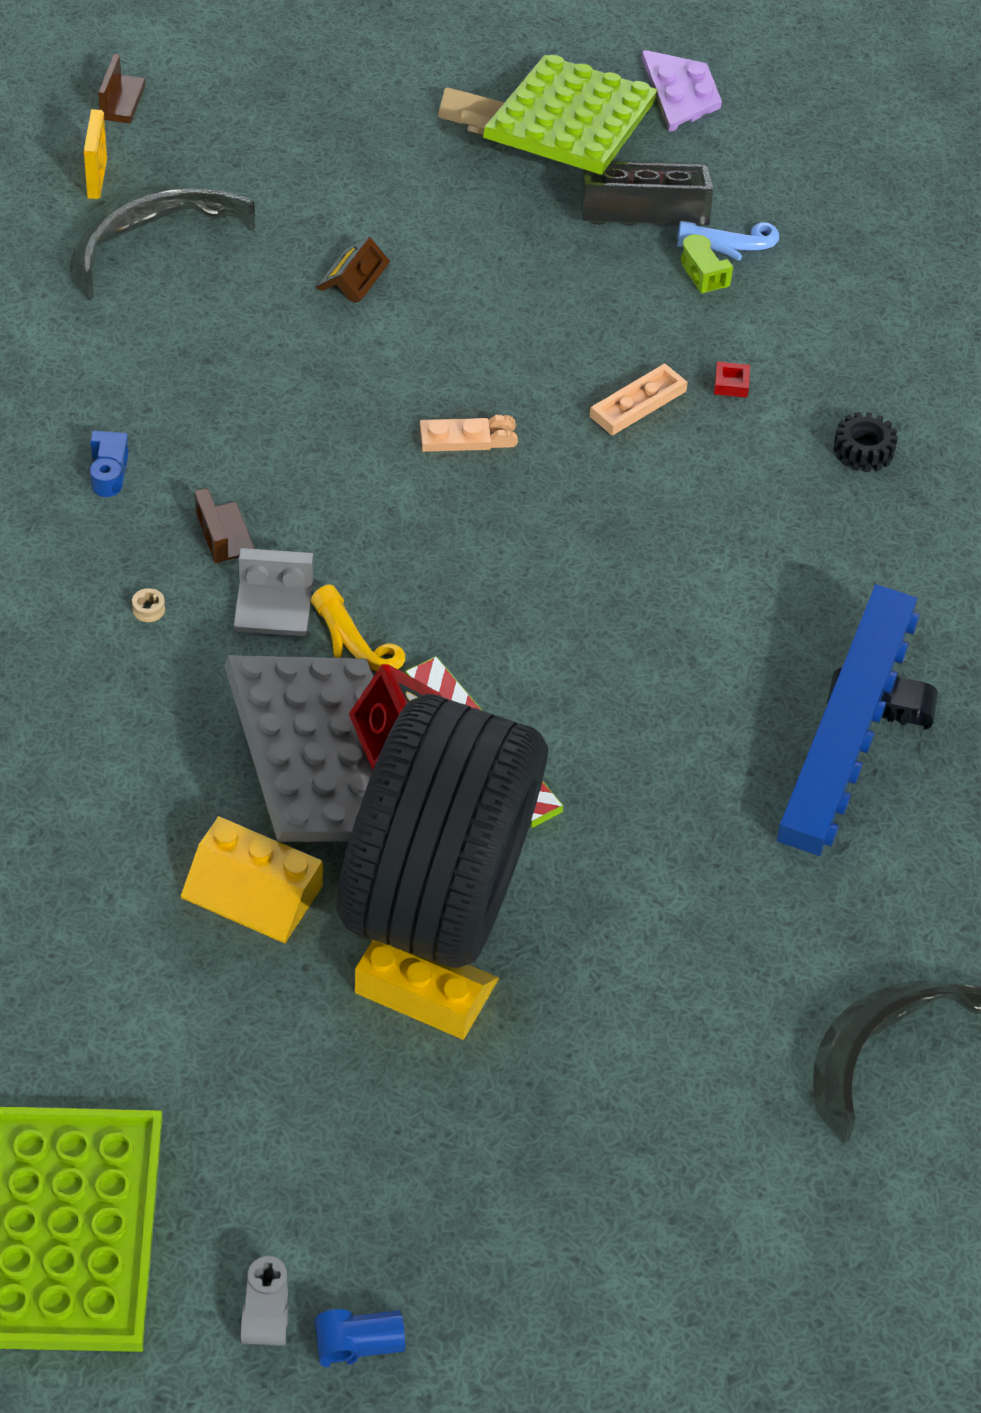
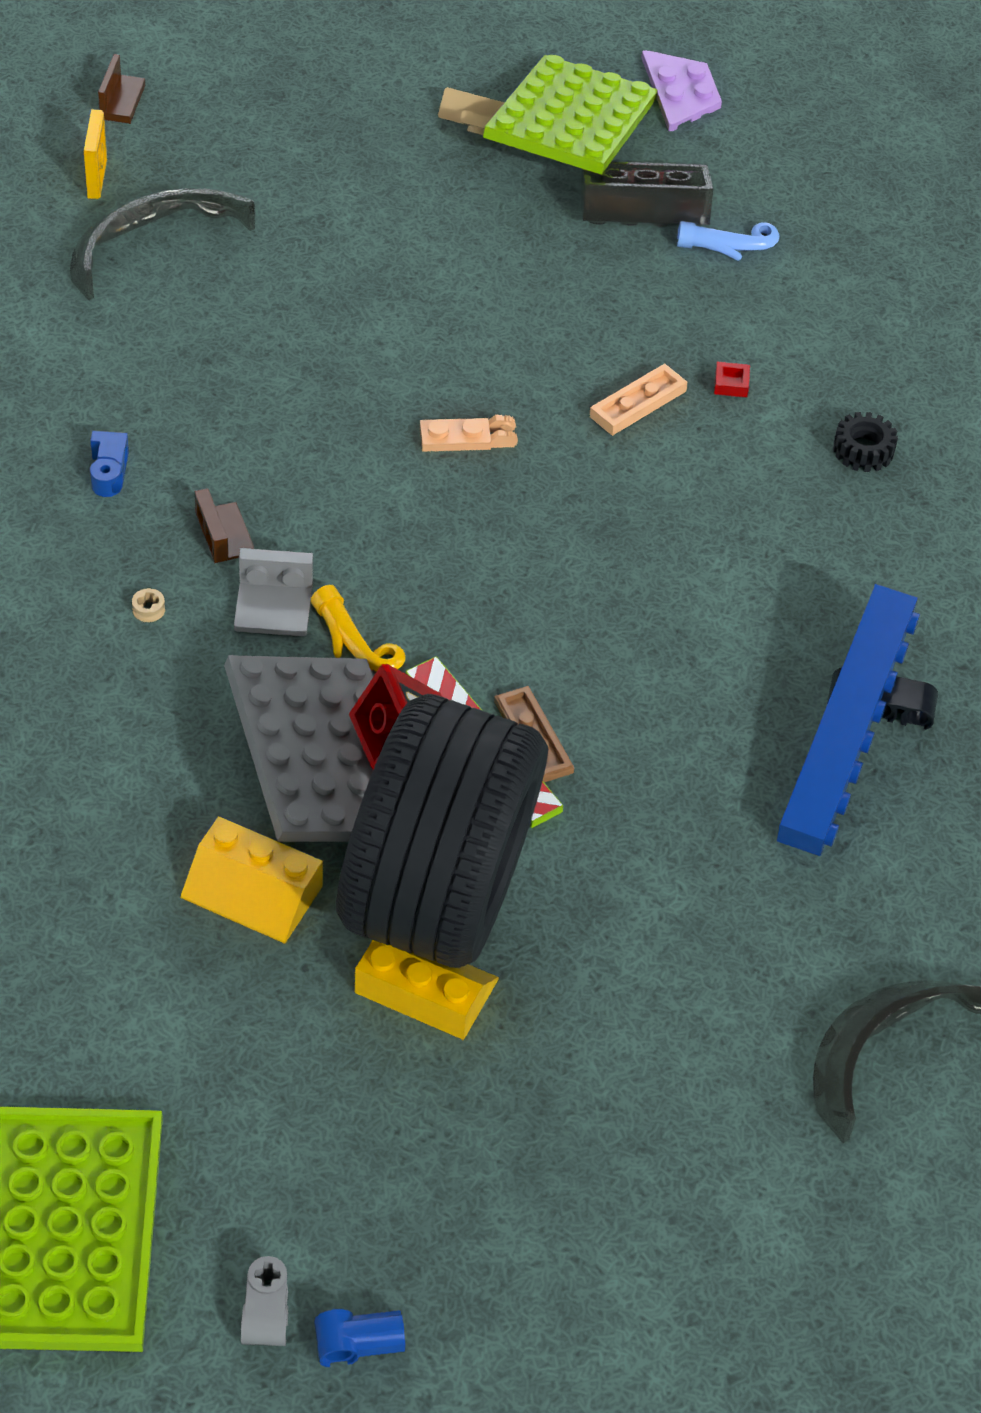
reddish brown panel [316,237,390,303] -> none
lime leg [681,234,733,293] -> none
none -> medium nougat tile [494,686,574,782]

